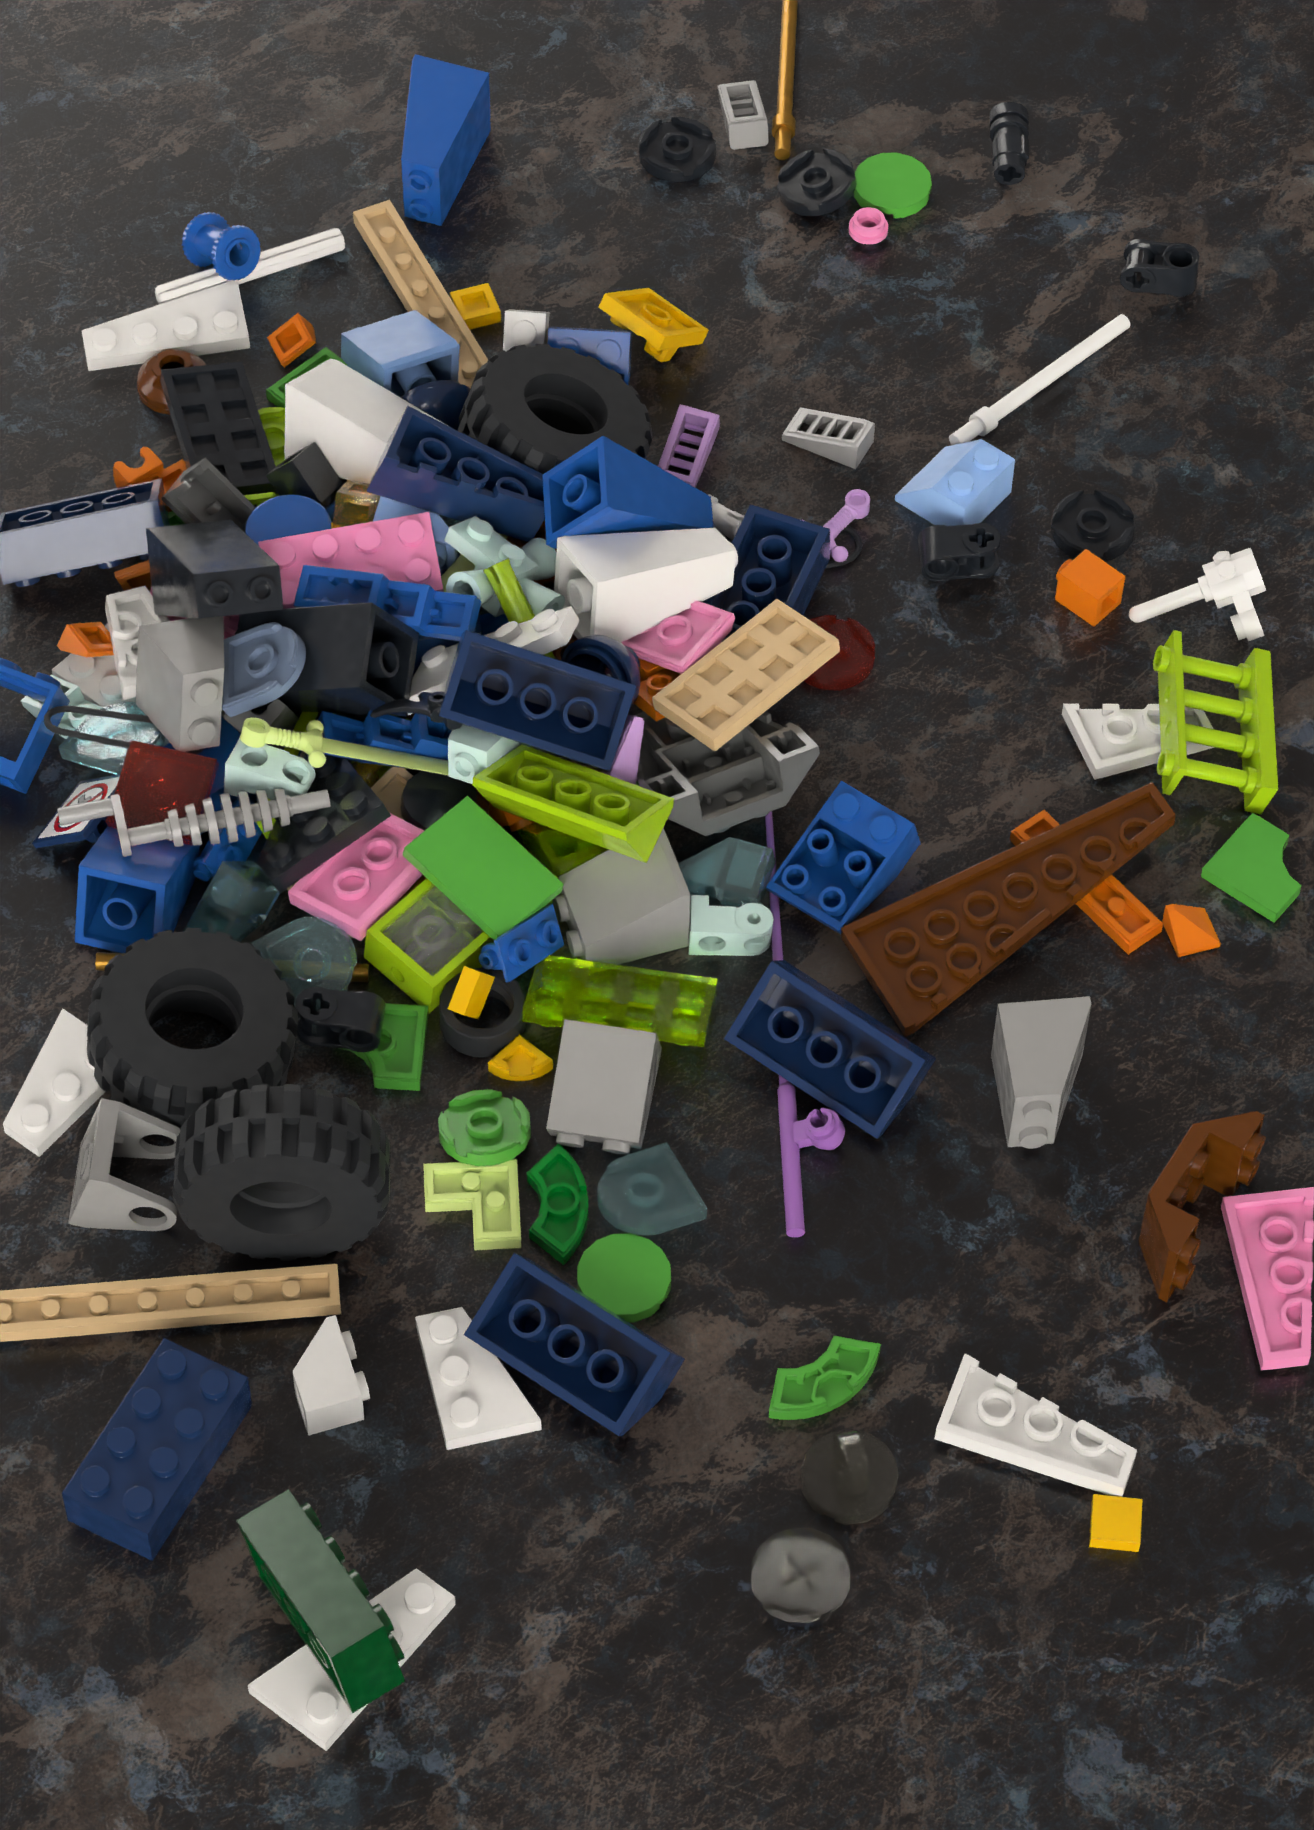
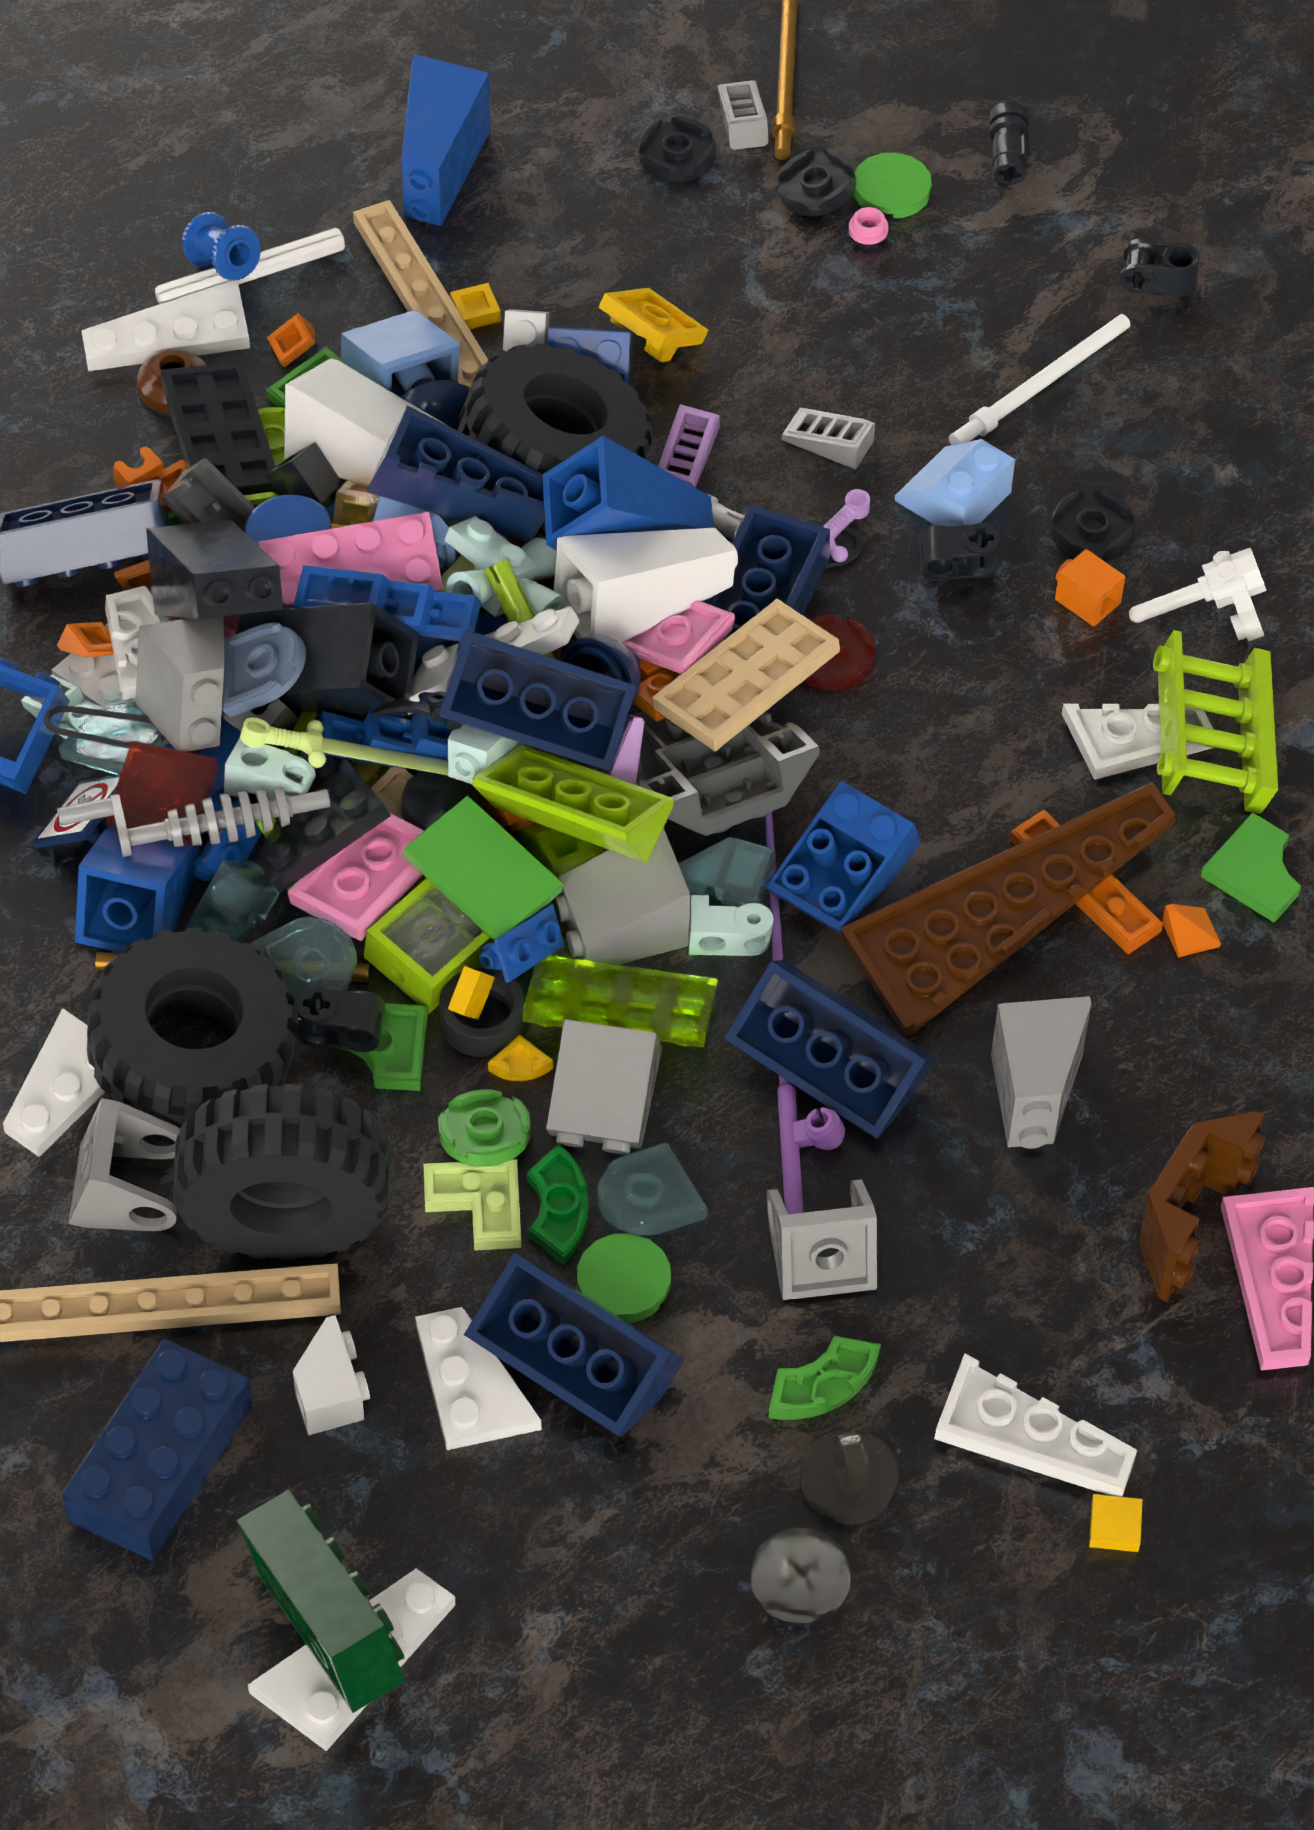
none -> light grey hose [767,1179,877,1300]

